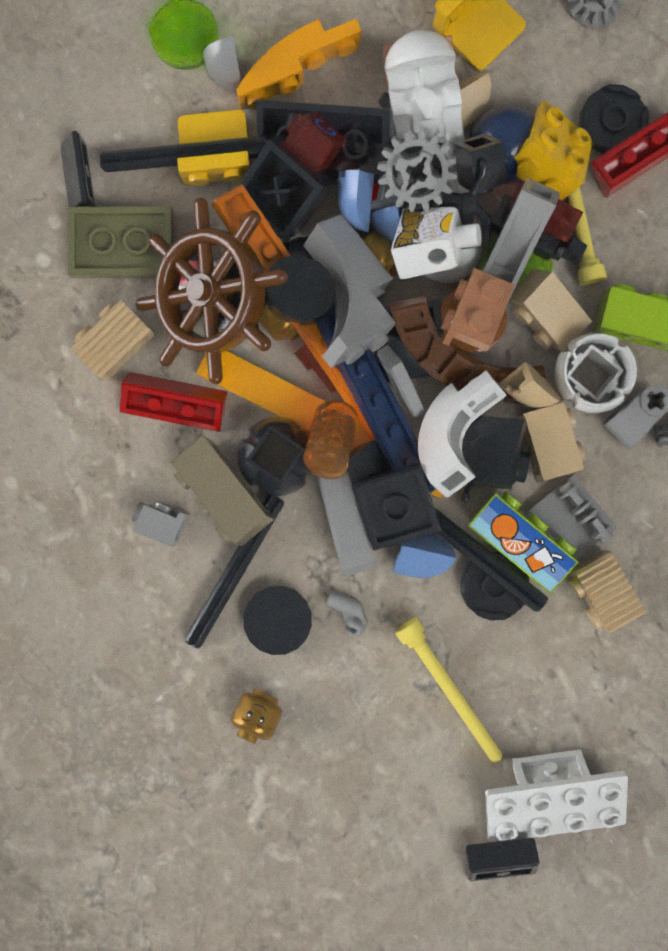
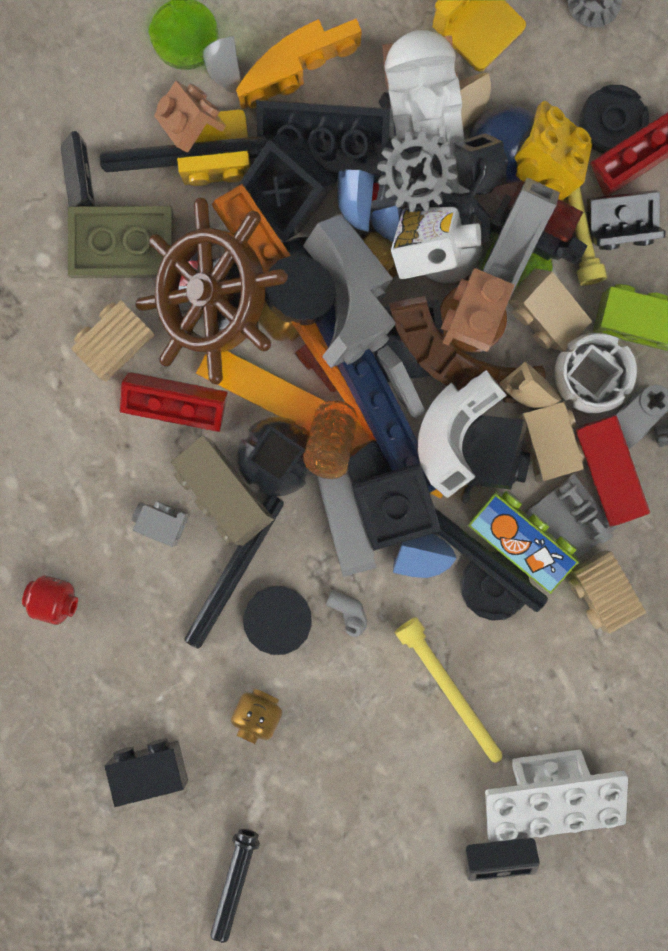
clear red brick [283,112,347,173] -> none
none -> red head [22,575,78,625]
none -> black brick [104,738,188,808]
none -> nougat bracket [154,81,226,153]
none -> black axle [210,829,260,943]
none -> red slope [577,415,651,527]
none -> bracket [587,190,666,250]

